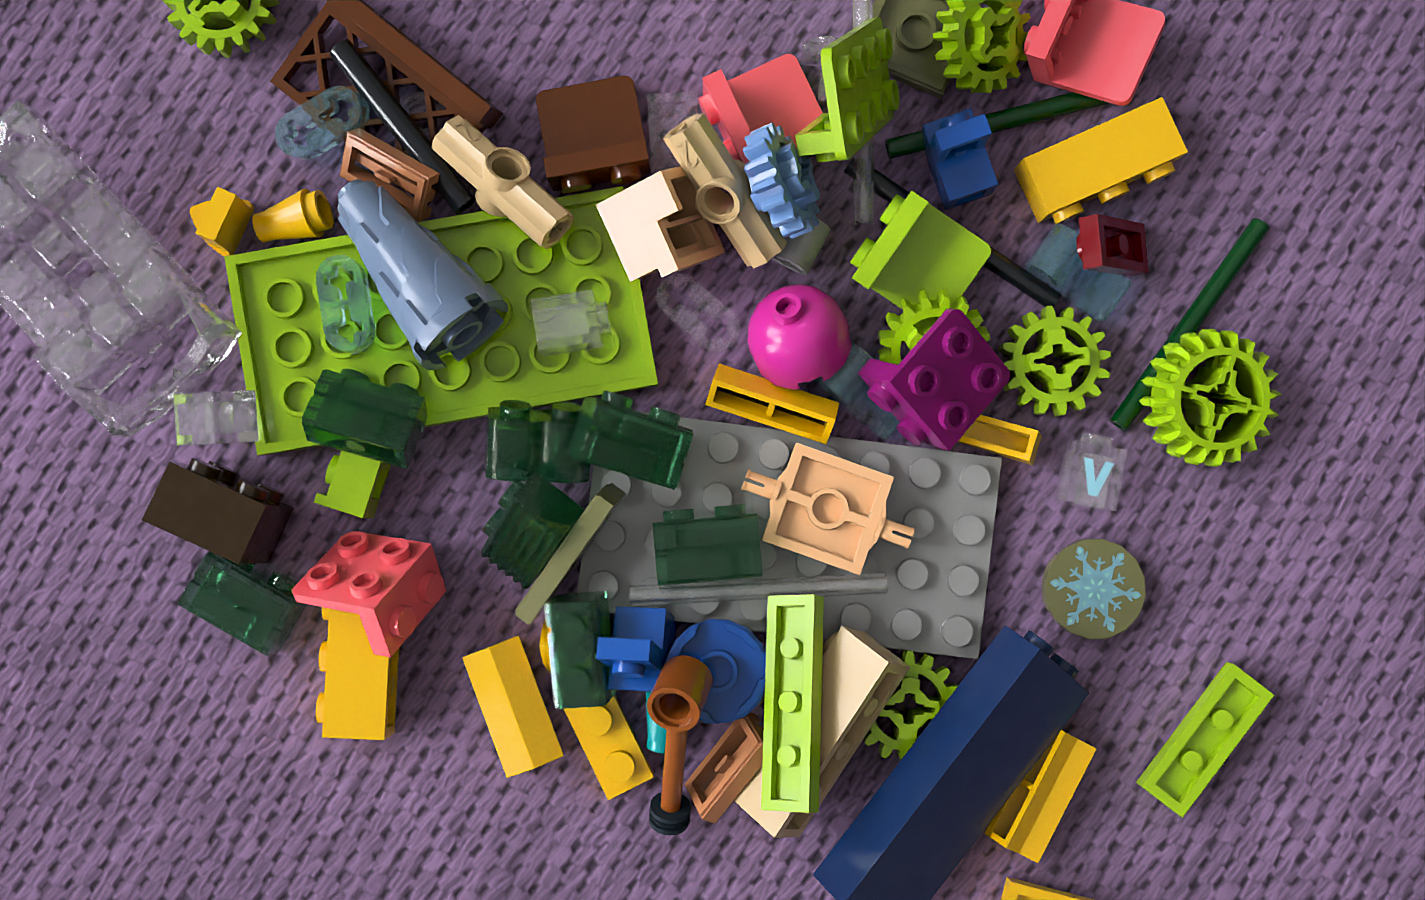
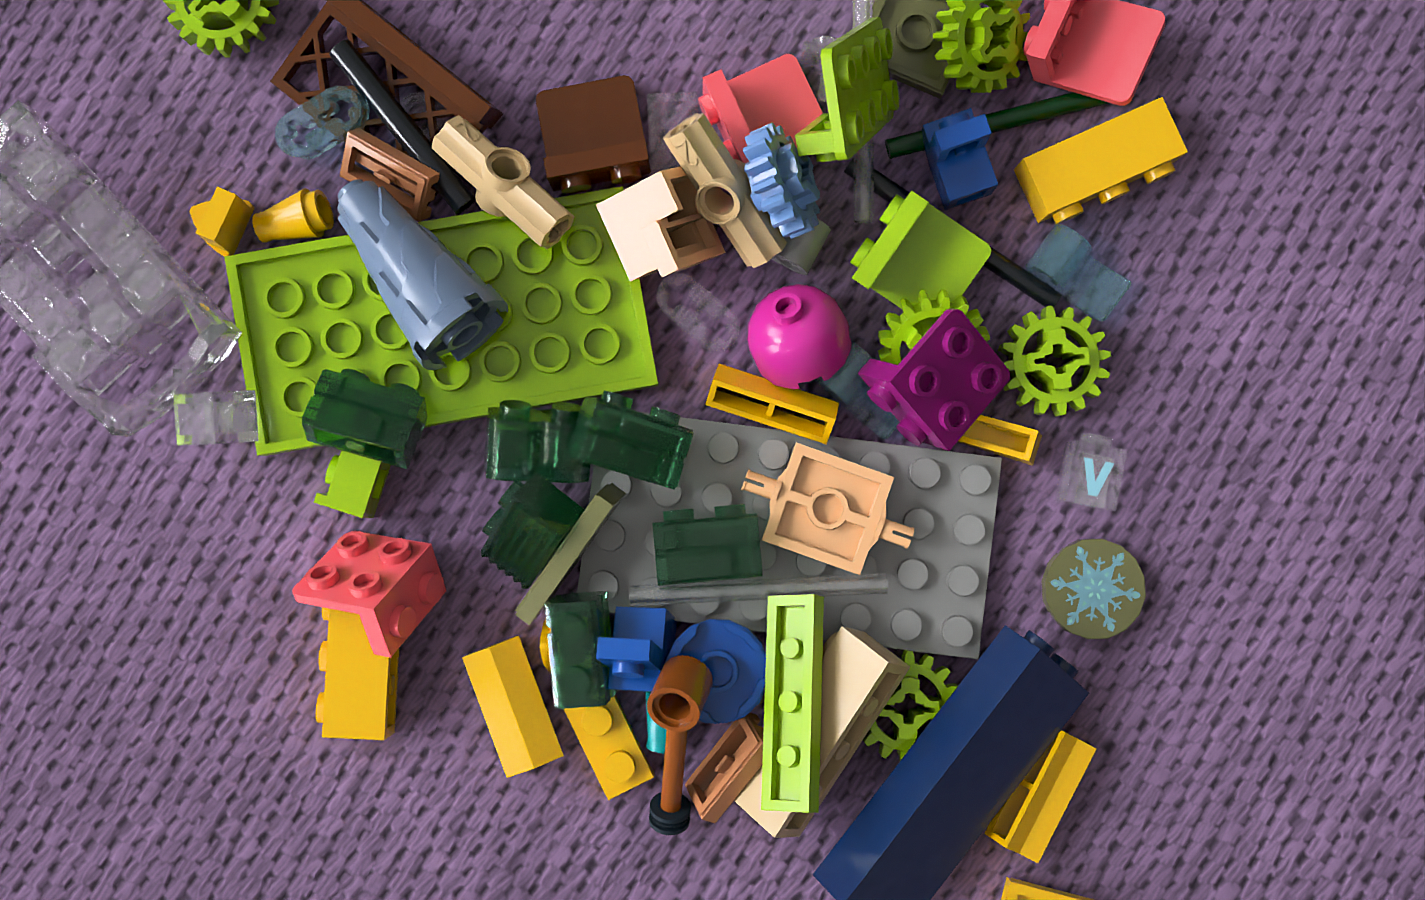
dark brown piece [142,458,294,564] -> none
clear green brick [178,551,307,656] -> none
clear light blue beam [316,255,376,354] -> none
clear brick [530,289,611,357] -> none
dark red plate [1076,214,1149,276] -> none
dark green piece [1109,218,1270,432] -> none
lime plate [1136,662,1274,818] -> none
lime gear [1139,329,1282,467] -> none

